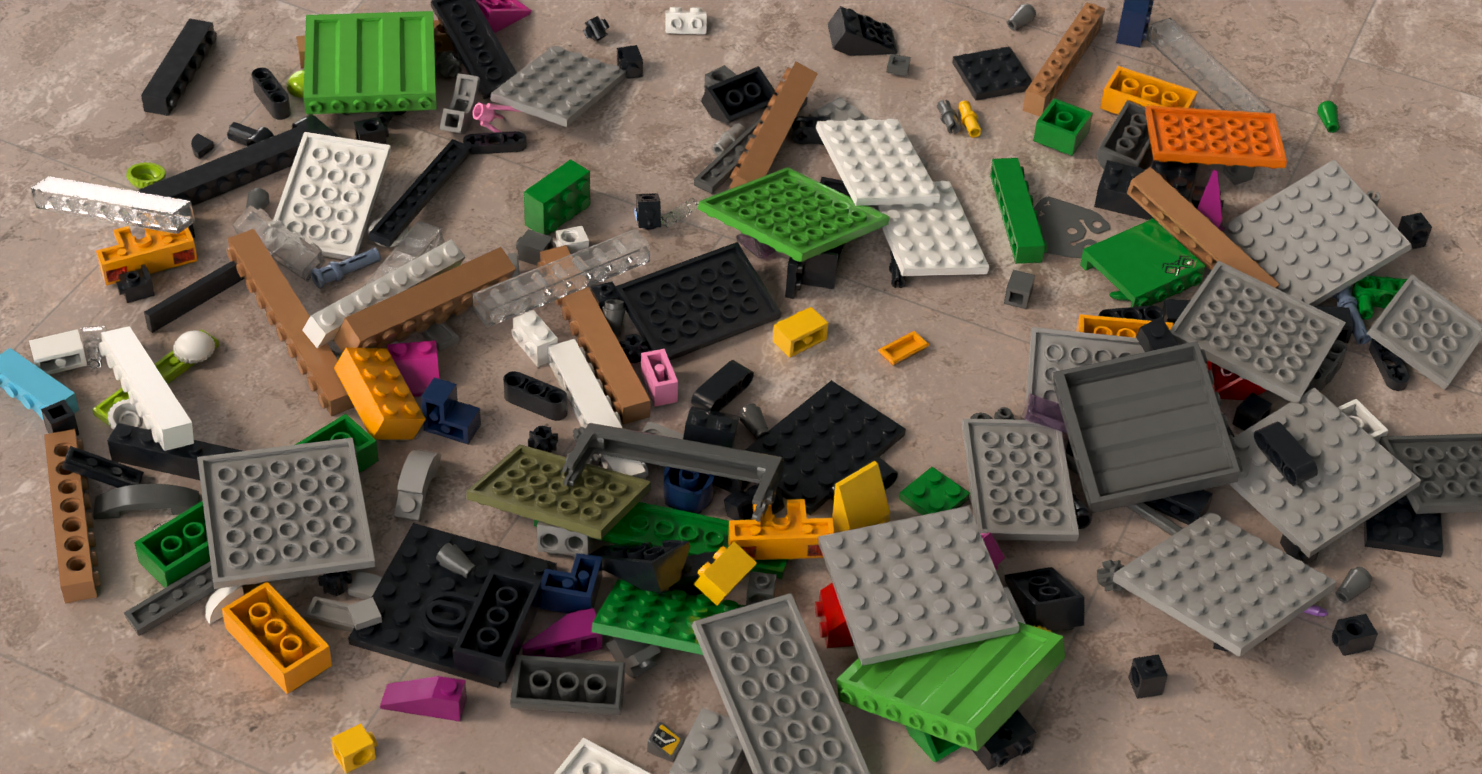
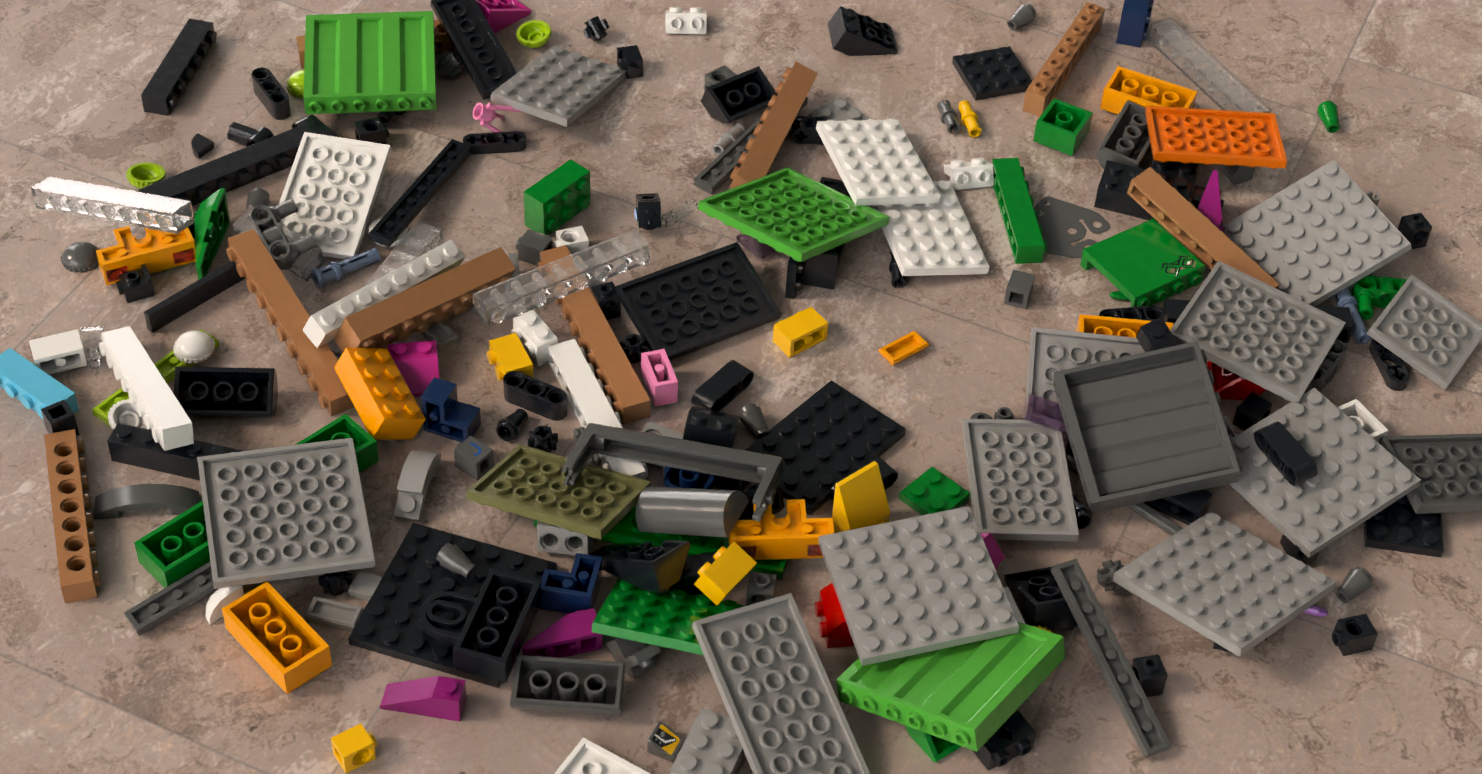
black tile [62,446,144,488] -> none
light grey tile [347,597,382,630] -> none
light grey arch [440,73,480,134] -> none
dark grey cone [602,299,626,335] -> none
dark grey plate [886,54,911,76] -> none
none -> dark grey hat [61,241,100,273]
none -> black brick [174,367,278,418]
none -> green wedge [193,188,231,280]
none -> dark grey piece [251,198,317,270]
none -> dark grey brick [454,436,494,481]
none -> yellow brick [487,333,534,381]
none -> black cone [496,409,528,441]
none -> lime hat [516,20,552,48]
none -> dark grey brick [636,486,749,537]
none -> white bracket [944,158,994,190]
none -> dark grey plate [1051,559,1171,758]

